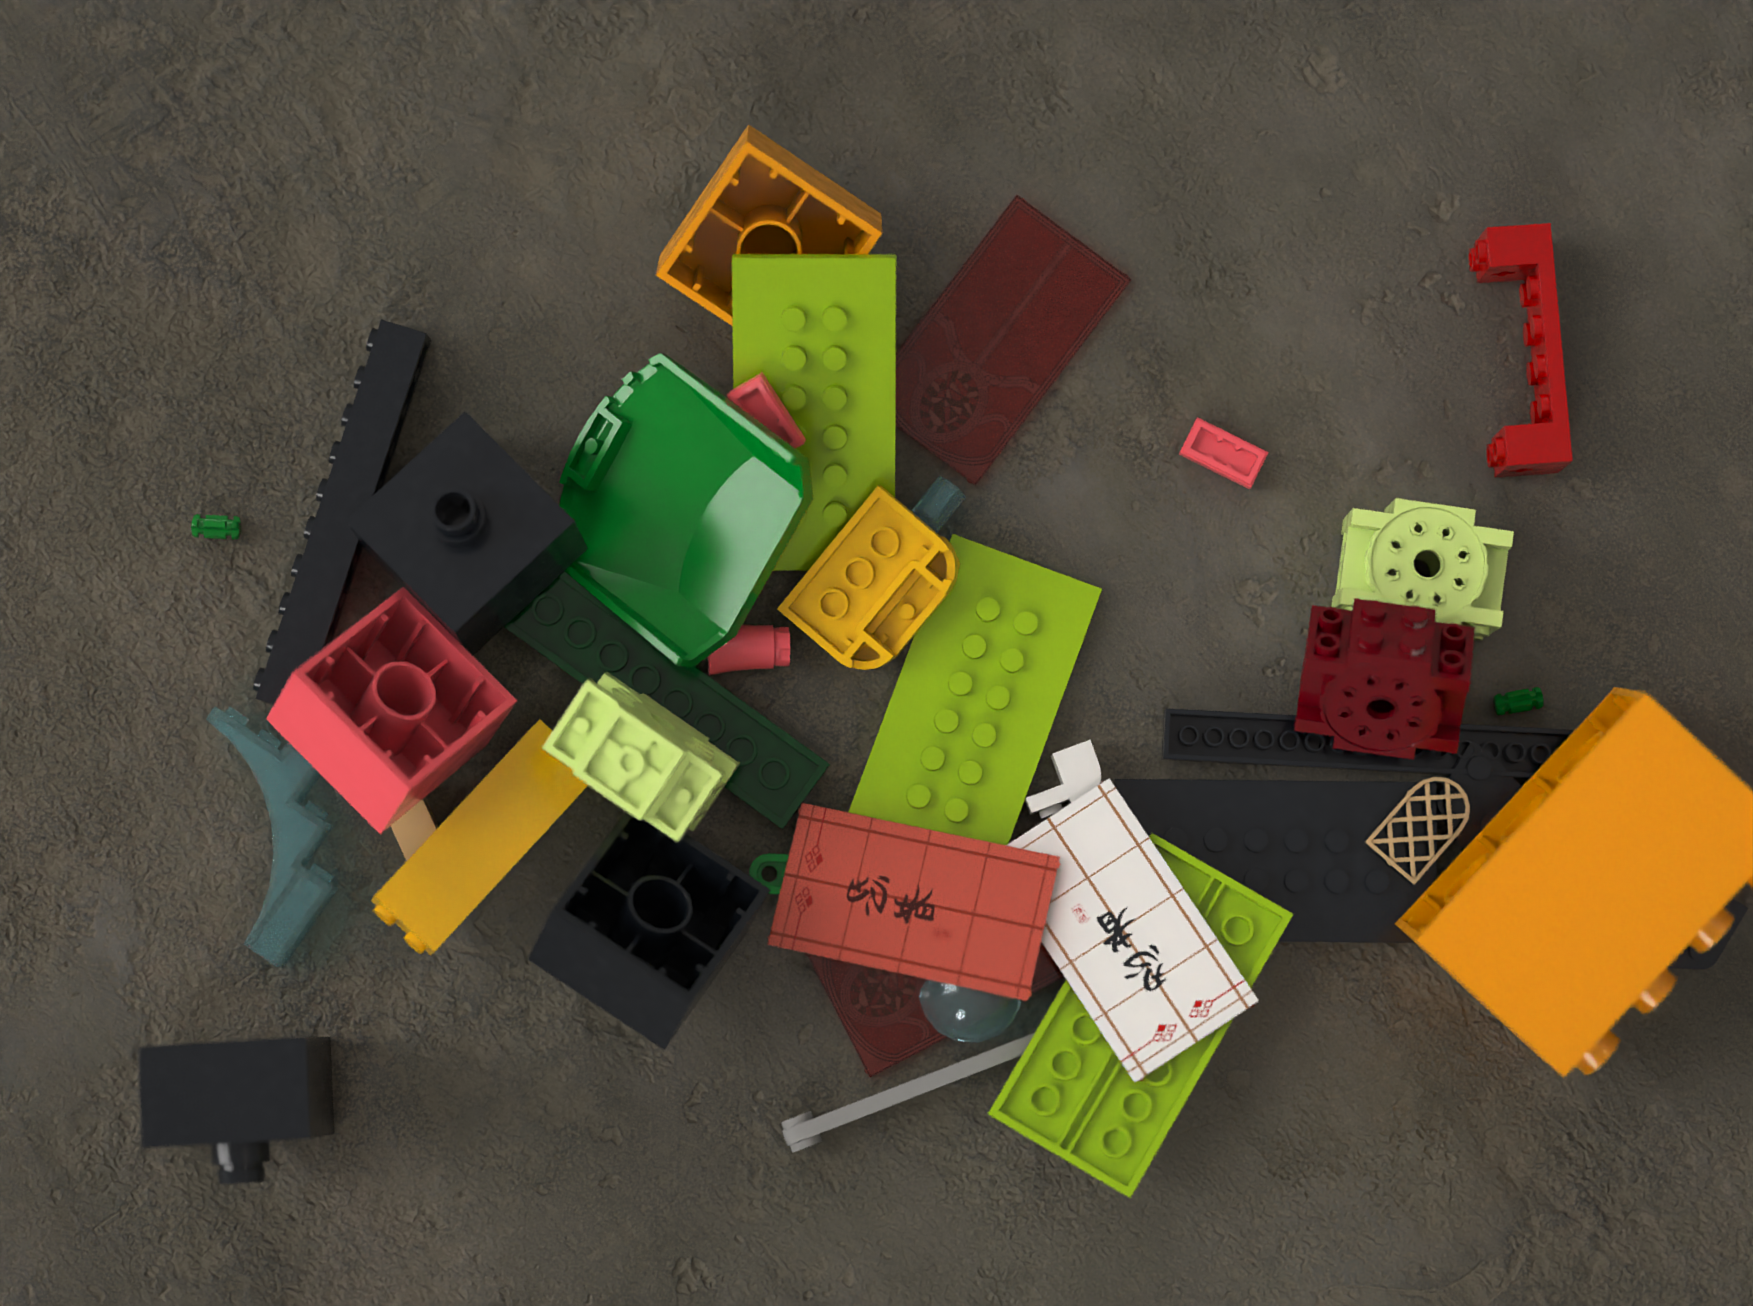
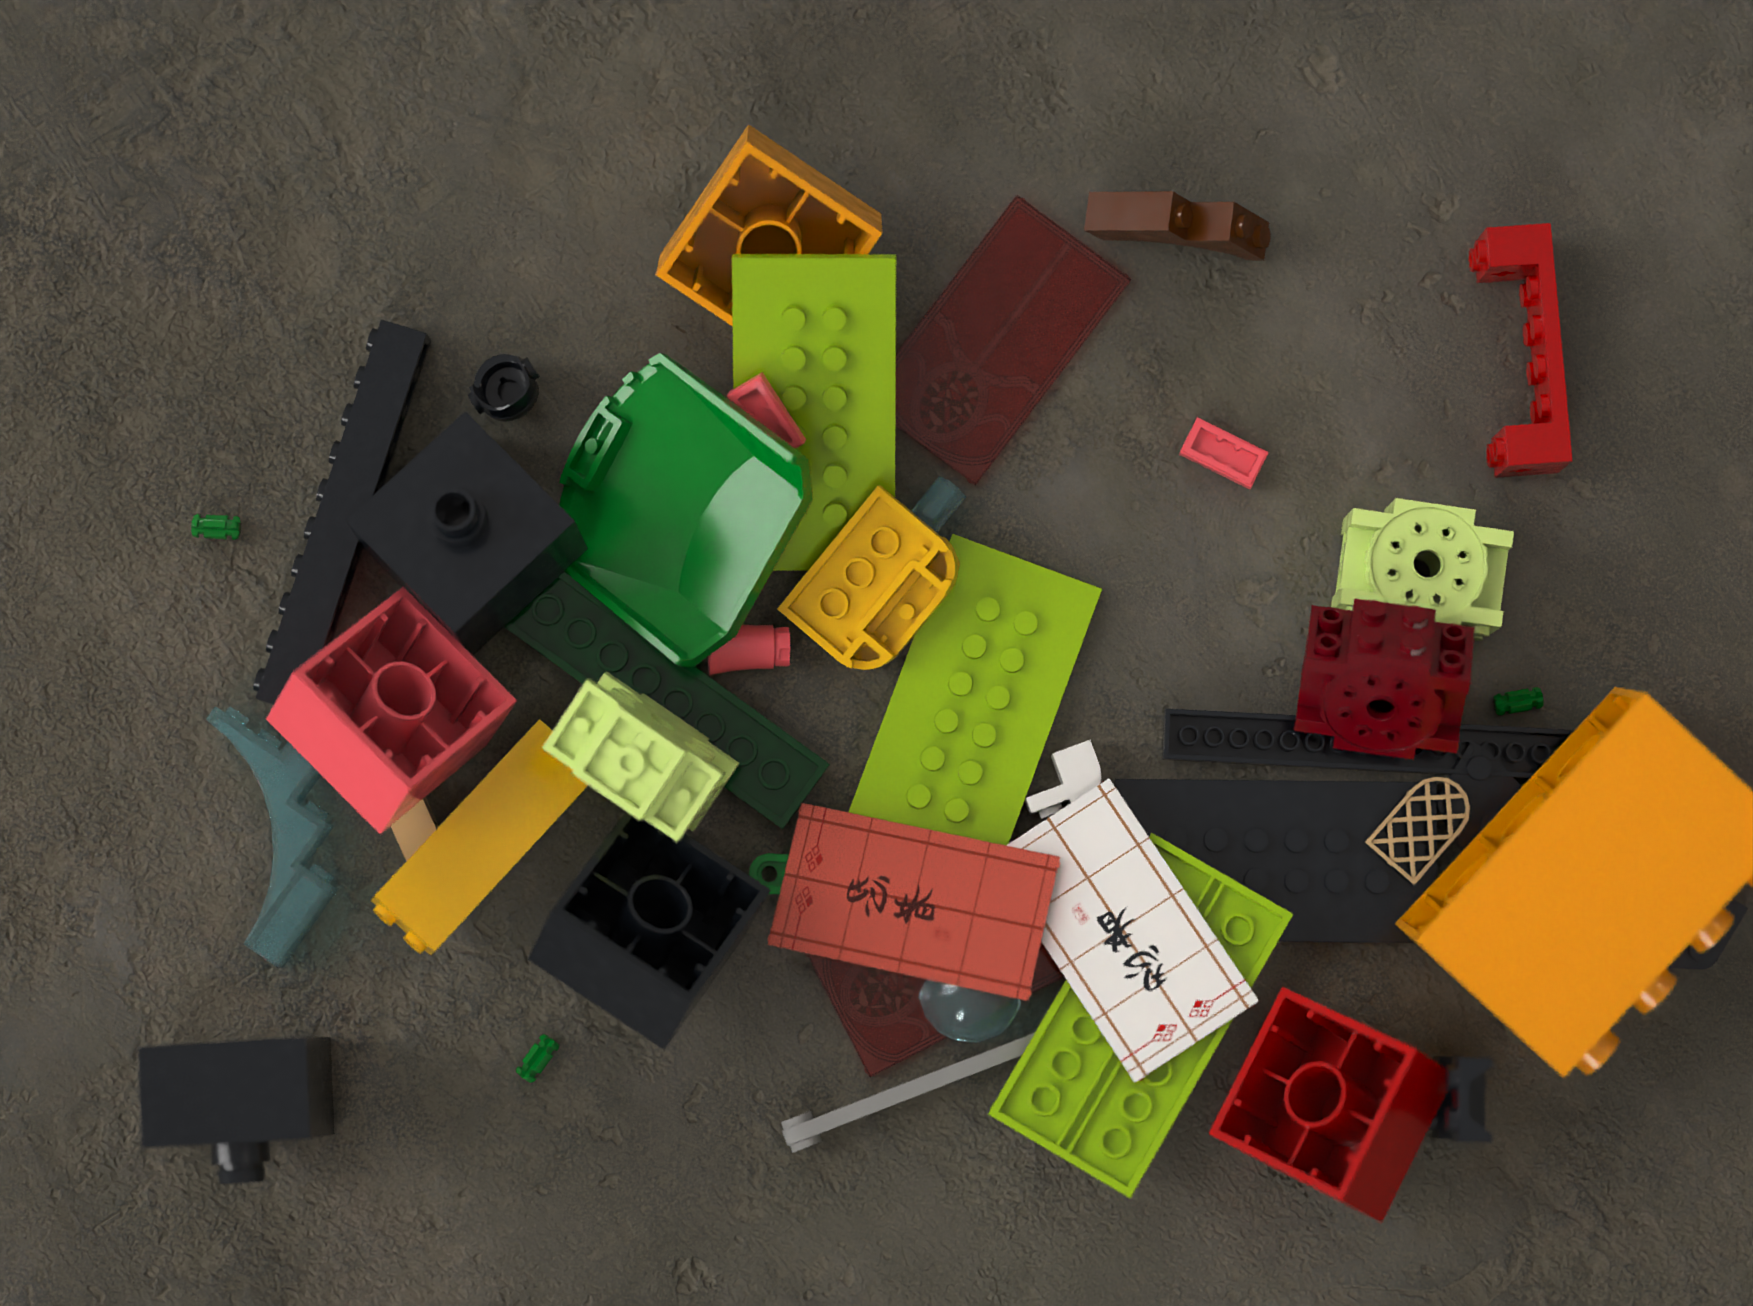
none -> black cap [467,354,540,422]
none -> green piece [516,1034,559,1083]
none -> reddish brown arch [1084,191,1271,261]
none -> red brick [1209,987,1448,1223]
none -> black piece [1429,1056,1493,1143]

